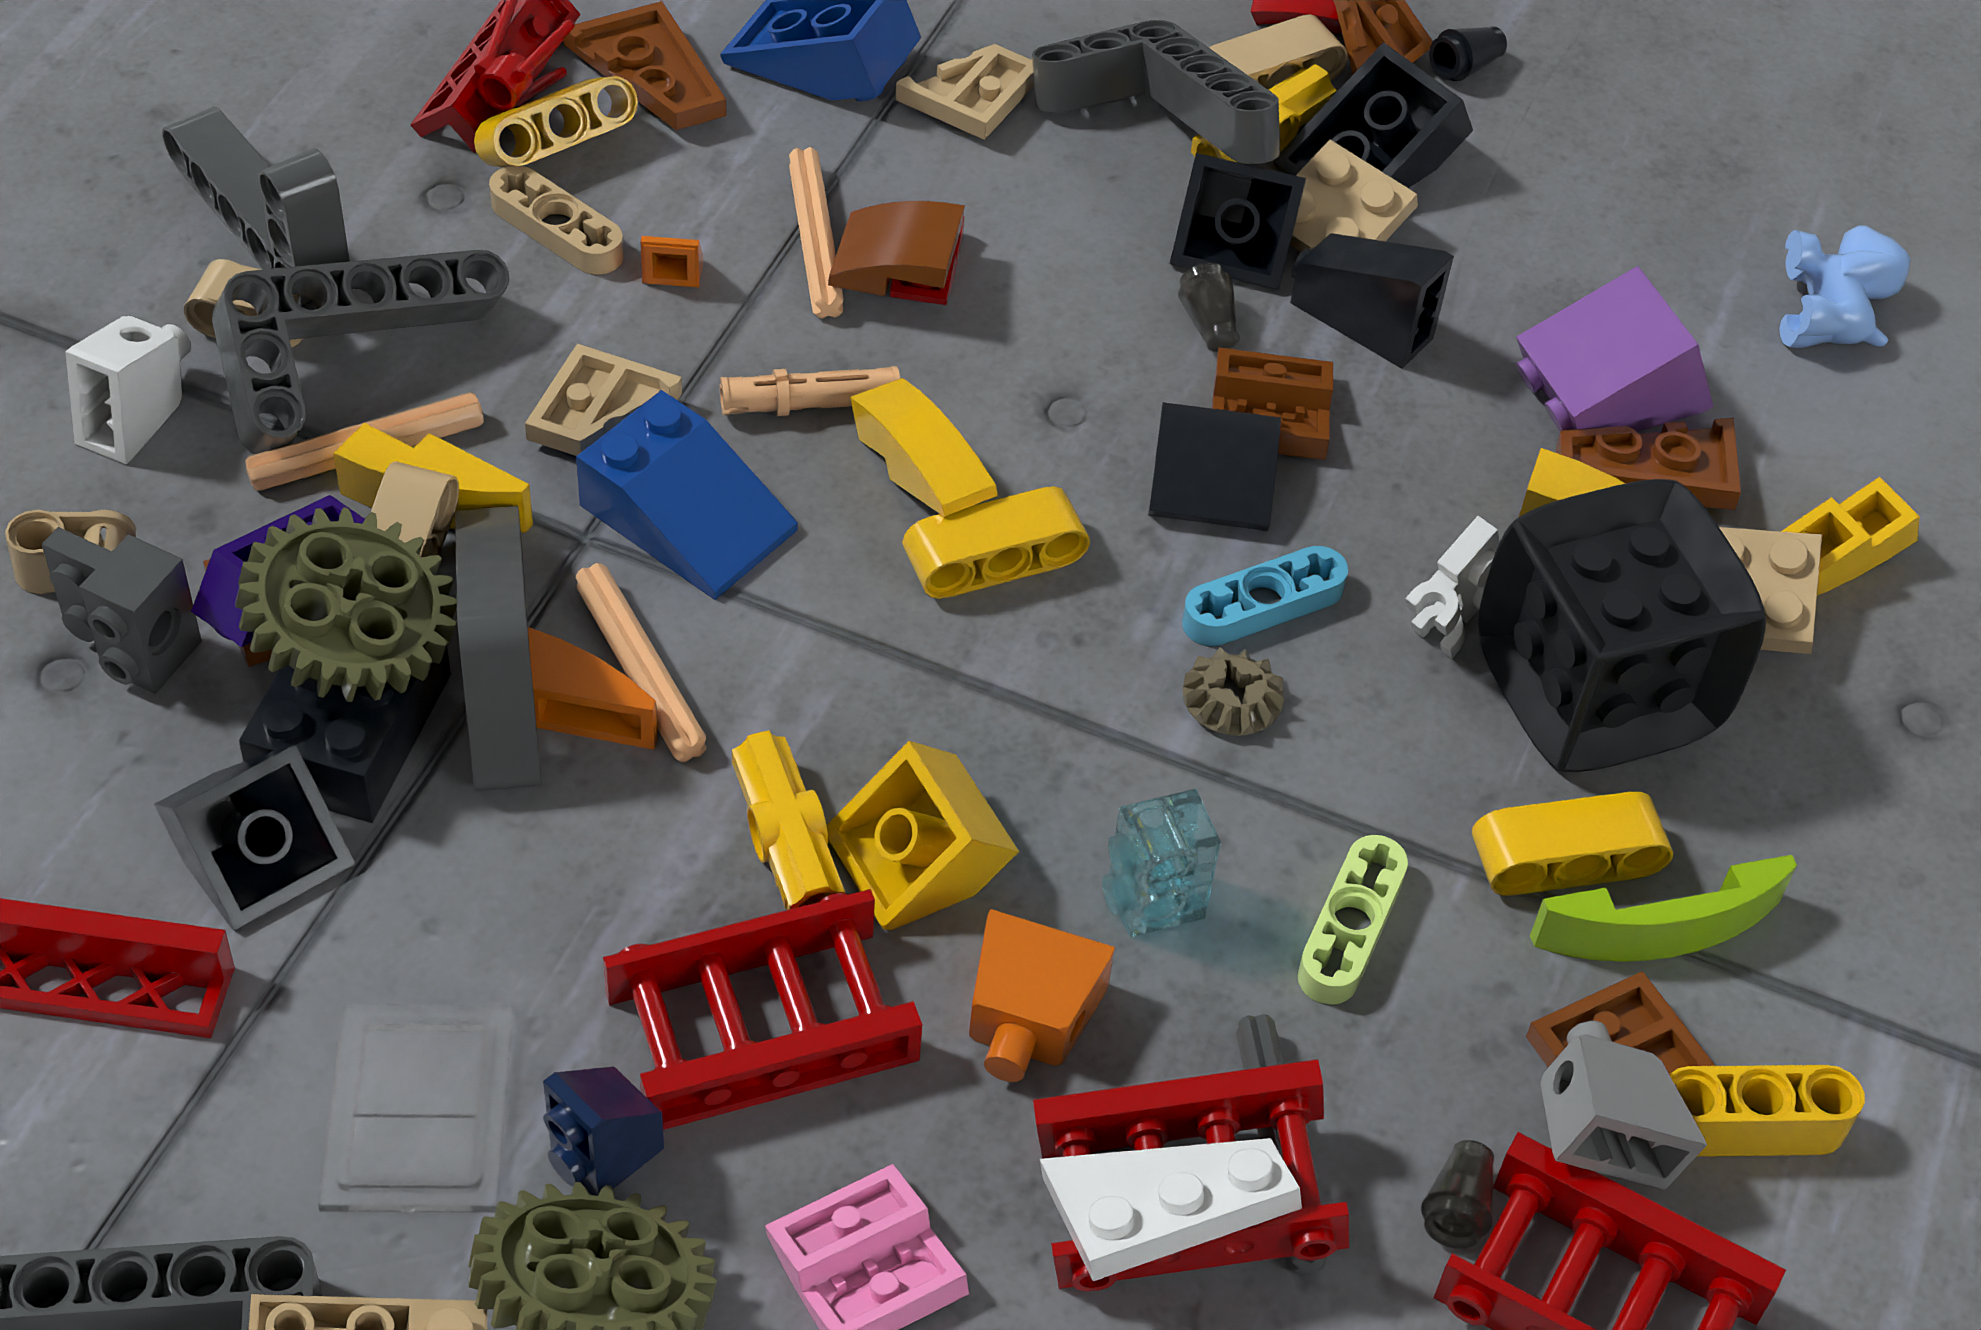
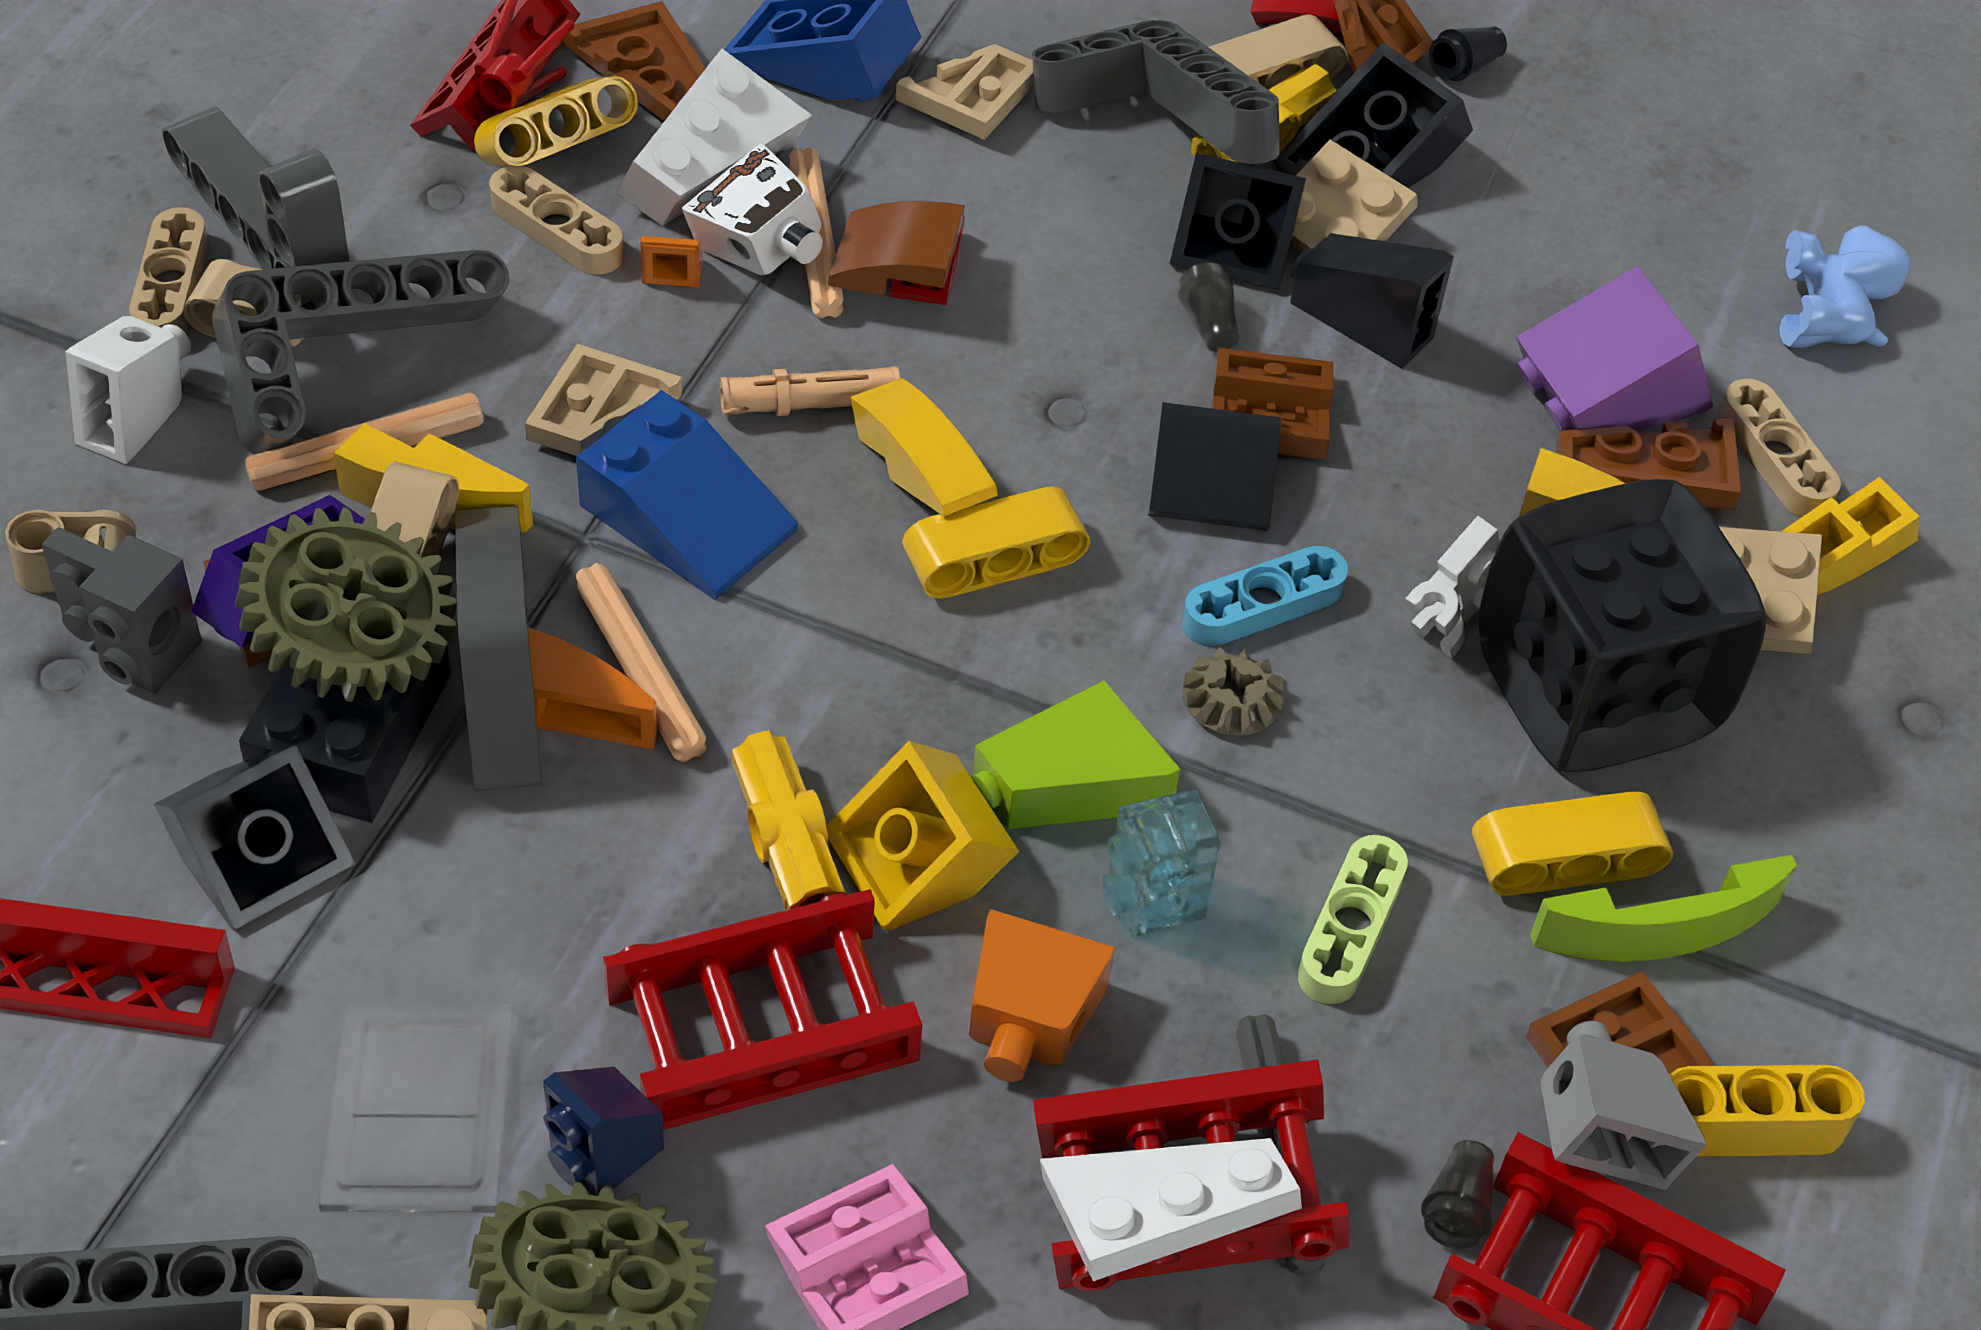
none -> tan beam [129,207,209,333]
none -> white wedge [616,48,813,226]
none -> white torso [682,143,823,275]
none -> lime slope [971,680,1180,829]
none -> tan beam [1719,379,1841,517]

